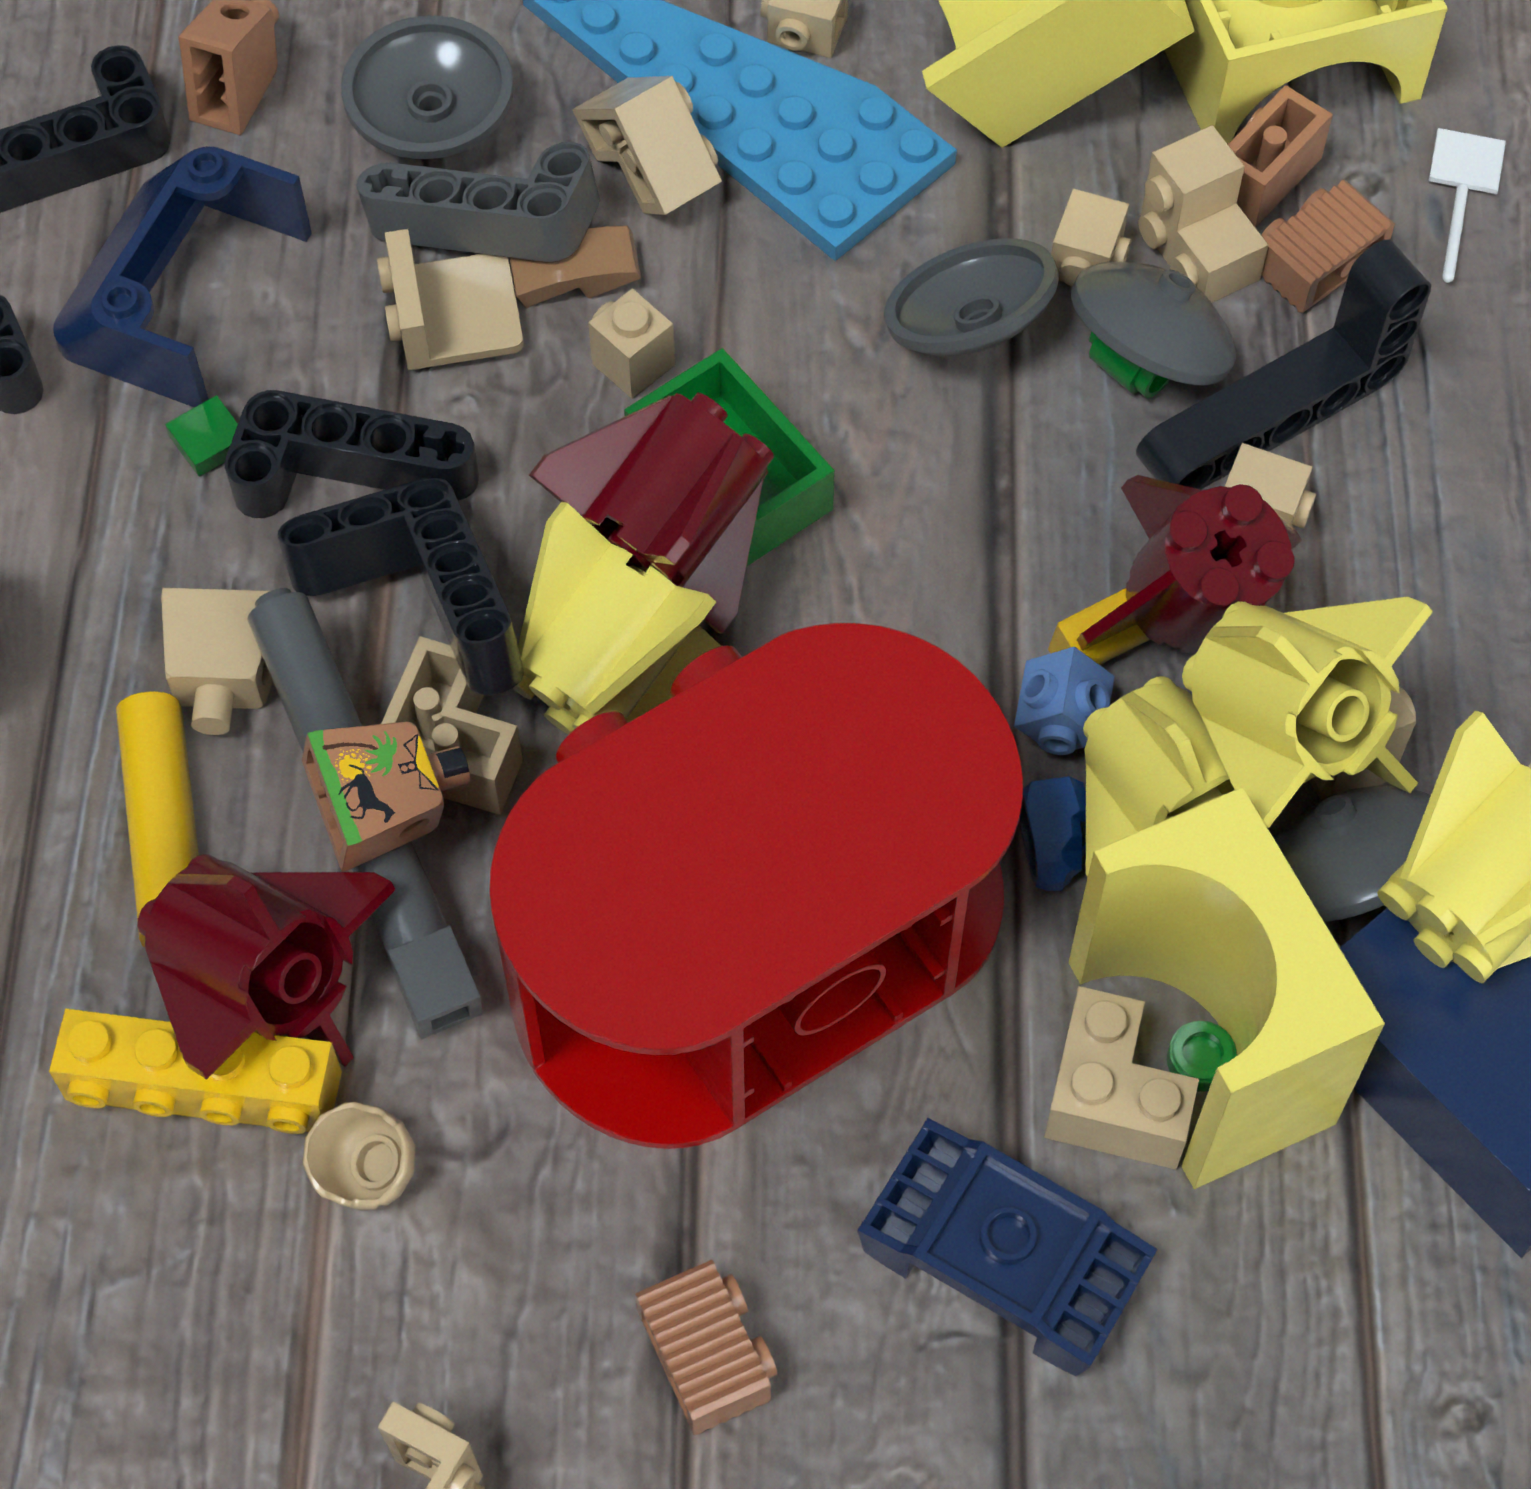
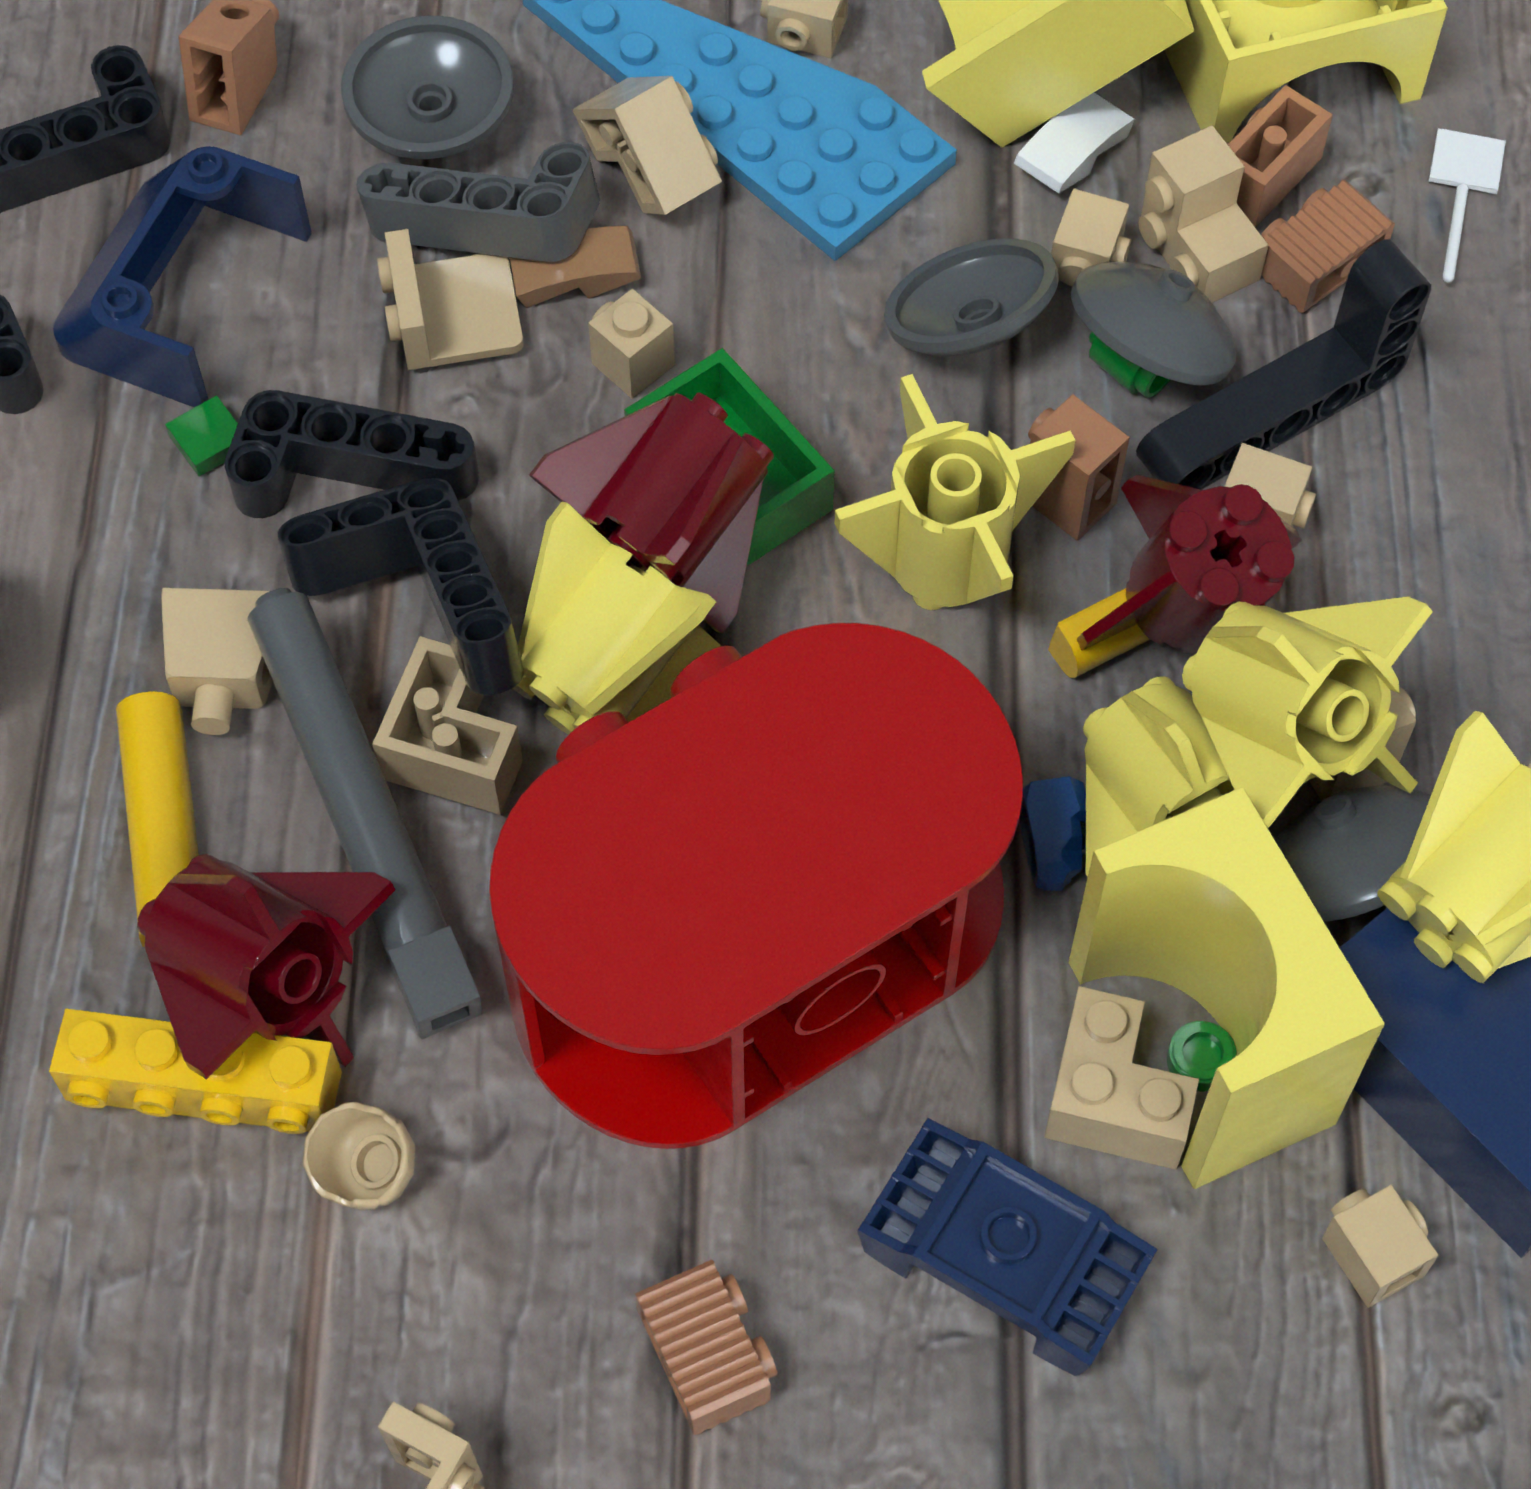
nougat torso [302,722,470,872] -> none
medium blue brick [1014,647,1115,755] -> none
none -> light yellow brick [834,374,1076,610]
none -> white slope [1014,93,1135,193]
none -> nougat brick [1028,394,1130,541]
none -> tan brick [1322,1185,1438,1308]

